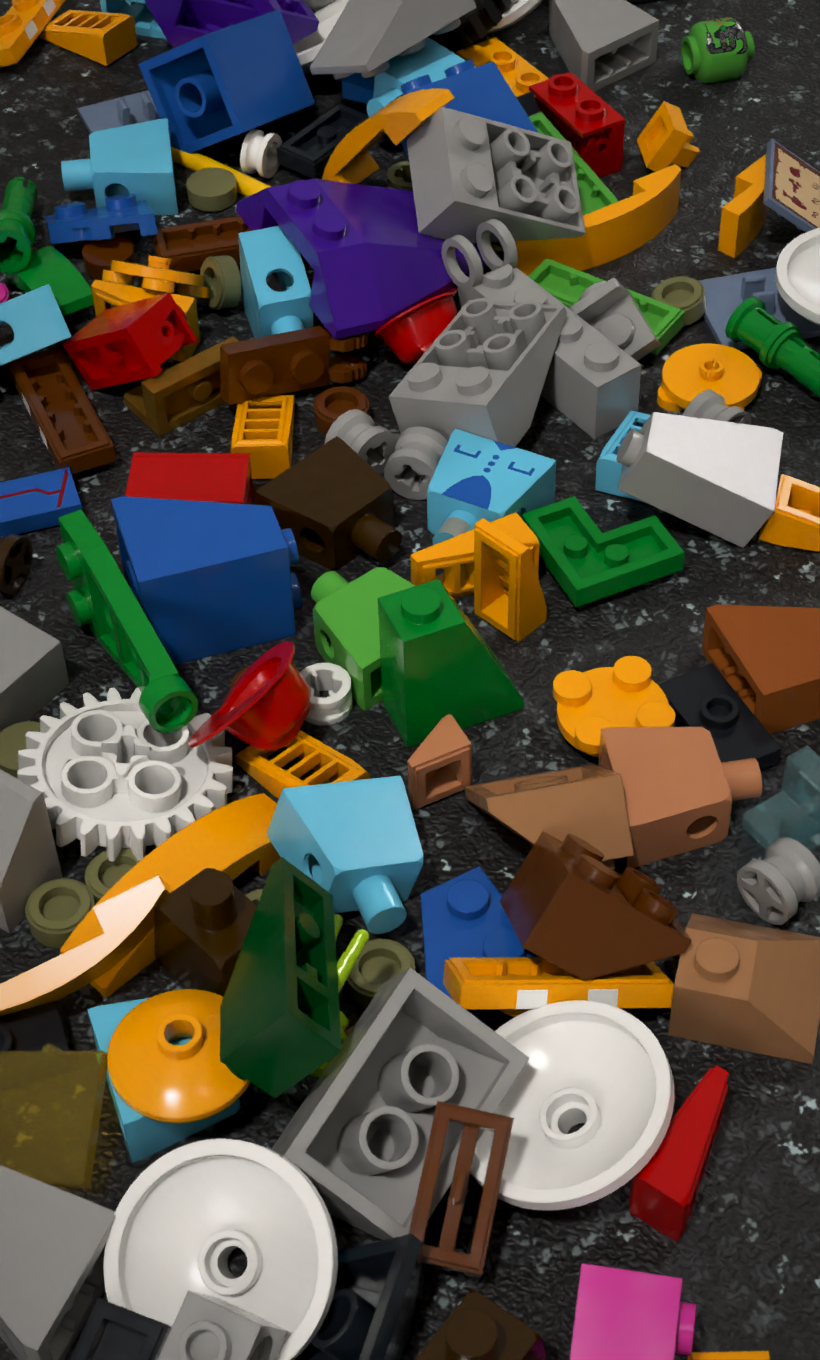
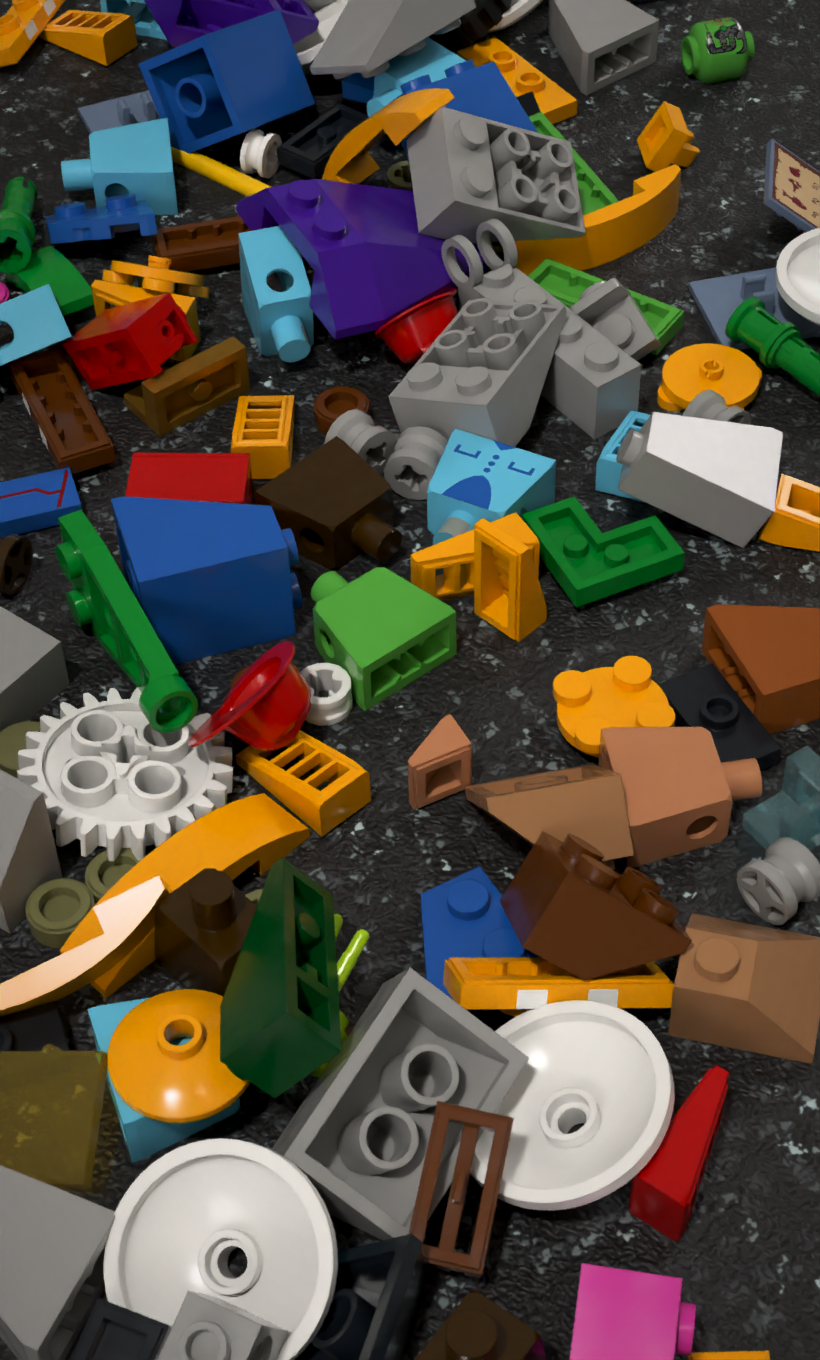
reddish brown tile [82,235,136,281] -> none
olive tile [186,168,238,212] -> none
olive tile [200,255,242,310] -> none
reddish brown hinge [220,326,368,405] -> none
medium azure torso [267,775,424,934] -> none
olive tile [346,939,416,1009] -> none
green slope [378,579,524,748] -> none
red hinge [529,72,625,178] -> none
olive tile [651,276,707,326] -> none
light orange slope [718,154,769,258] -> none

